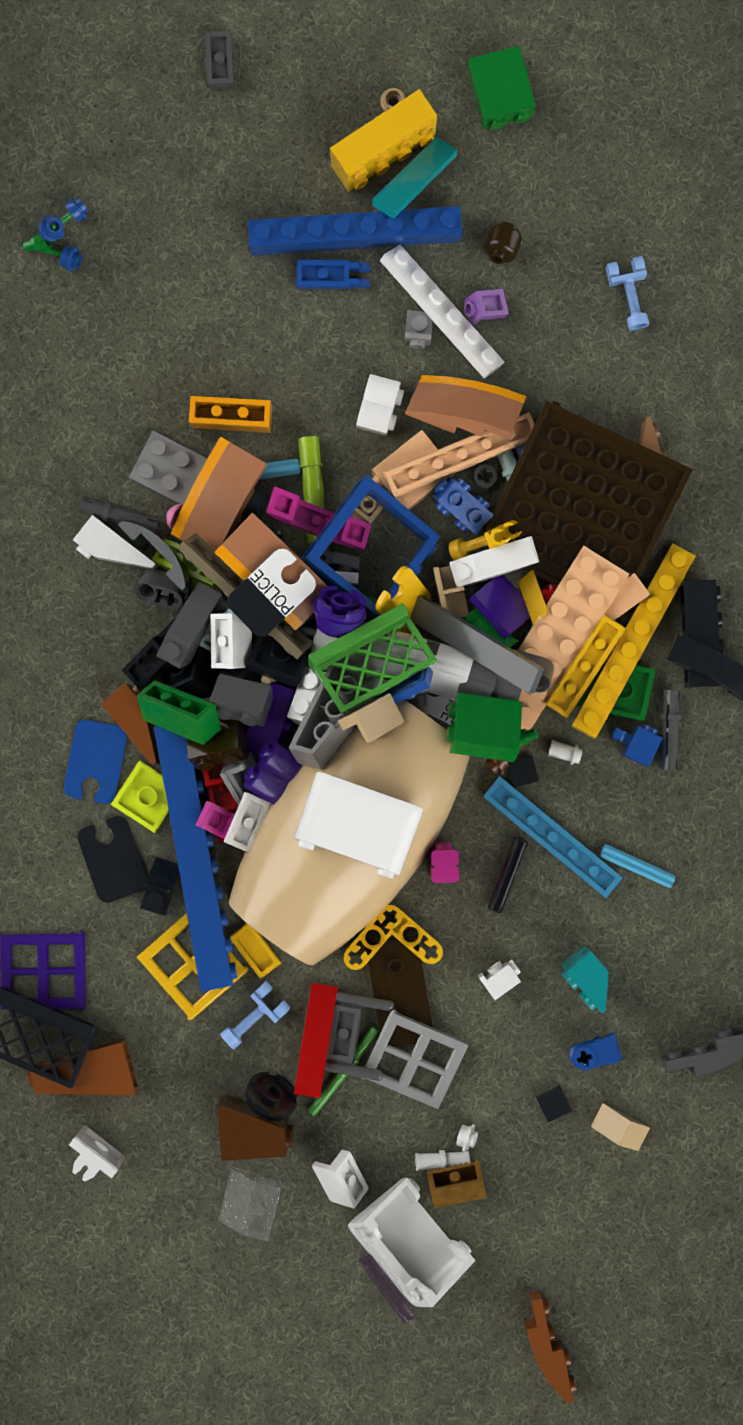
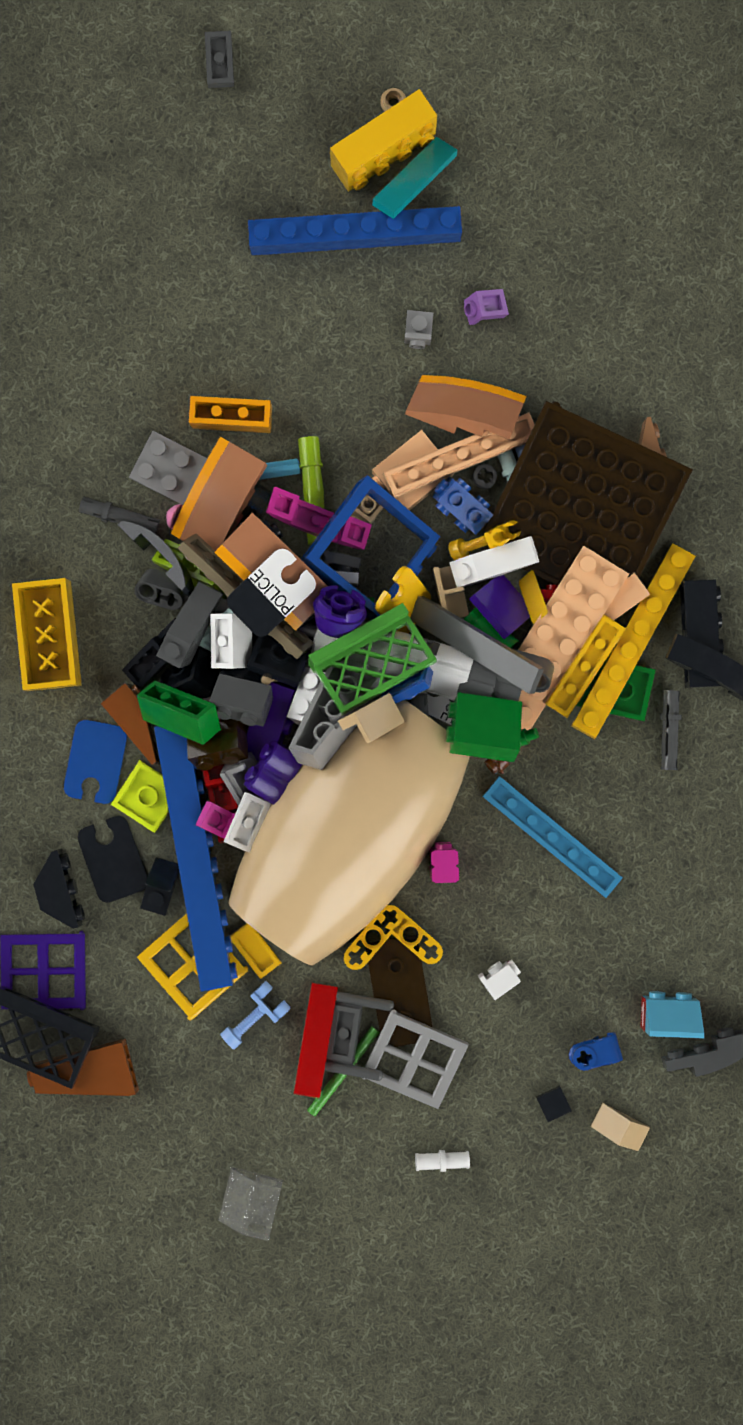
blue plant [23,197,89,272] -> none
white piece [69,1125,125,1182] -> none
white slope [73,515,158,569] -> none
reddish brown slope [218,1095,294,1161] -> none
black tile [245,1072,297,1121] -> none
white windscreen [294,772,423,879] -> none
blue hinge [296,260,370,289] -> none
white panel [312,1150,369,1209] -> none
white windscreen [348,1177,476,1307] -> none
white brick [356,374,404,436] -> none
axle [359,1252,415,1323] -> none
white plate [380,245,504,379] -> none
pearl gold brick [427,1160,487,1209] -> none
white plate [456,1124,478,1152] -> none
green brick [467,46,536,130] -> none
dark brown head [484,222,522,264] -> none
black axle [488,837,528,913] -> none
black tile [508,756,539,788] -> none
dark orange slope [524,1290,577,1404] -> none
white pin [548,740,583,765] -> none
teal slope [560,945,609,1013] -> none
medium azure axle [600,844,676,888] -> none
light blue bar [605,256,649,331] -> none
blue brick [610,724,663,767] -> none
none -> yellow brick [12,578,82,691]
none -> black slope [33,848,85,929]
none -> medium azure slope [641,991,704,1038]

